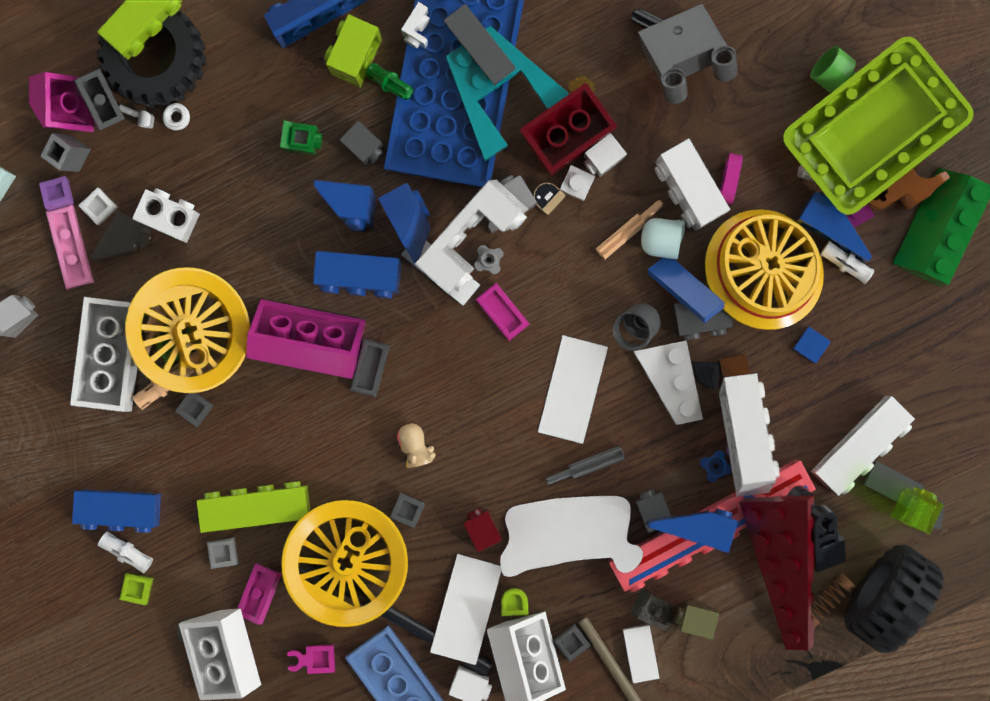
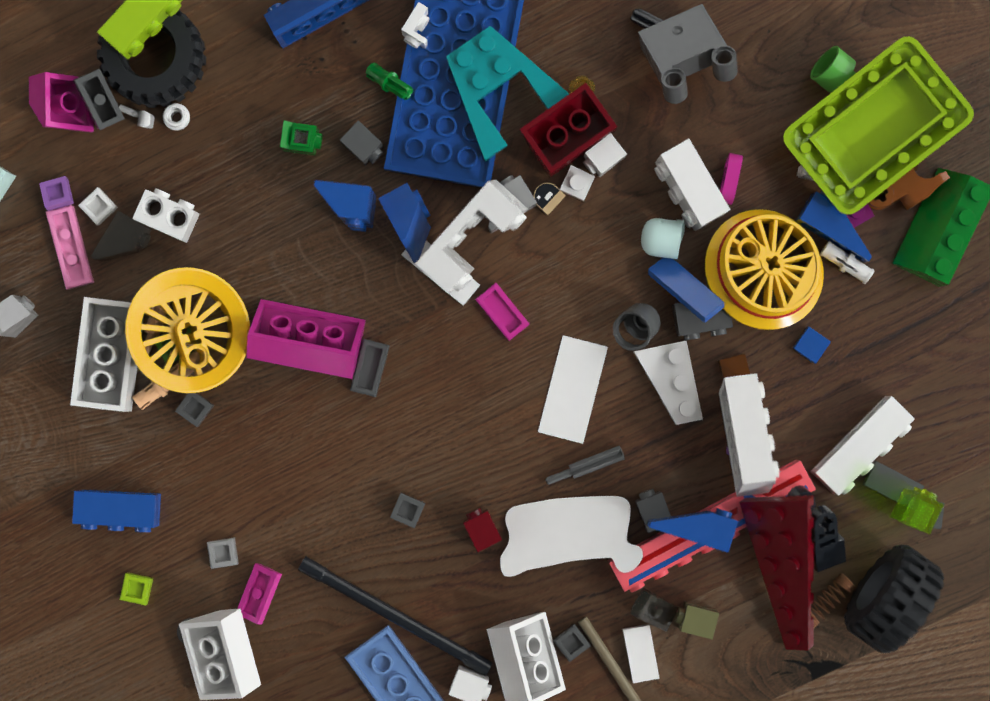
dark grey brick [41,133,91,172] -> none
white pin [98,531,153,573] -> none
lime brick [197,481,311,533] -> none
yellow piece [282,500,408,627] -> none
dark pink plate [287,644,335,674] -> none
blue brick [313,251,402,299] -> none
lime brick [325,14,382,88] -> none
tan animal [397,423,435,468] -> none
white sticker [430,554,501,665] -> none
dark grey tile [444,4,516,86] -> none
light grey plate [474,245,503,274] -> none
lime tile [501,587,529,616] -> none
light nougat axle [595,200,664,260] -> none
black tile [692,361,719,390] -> none
blue plate [700,450,732,482] -> none

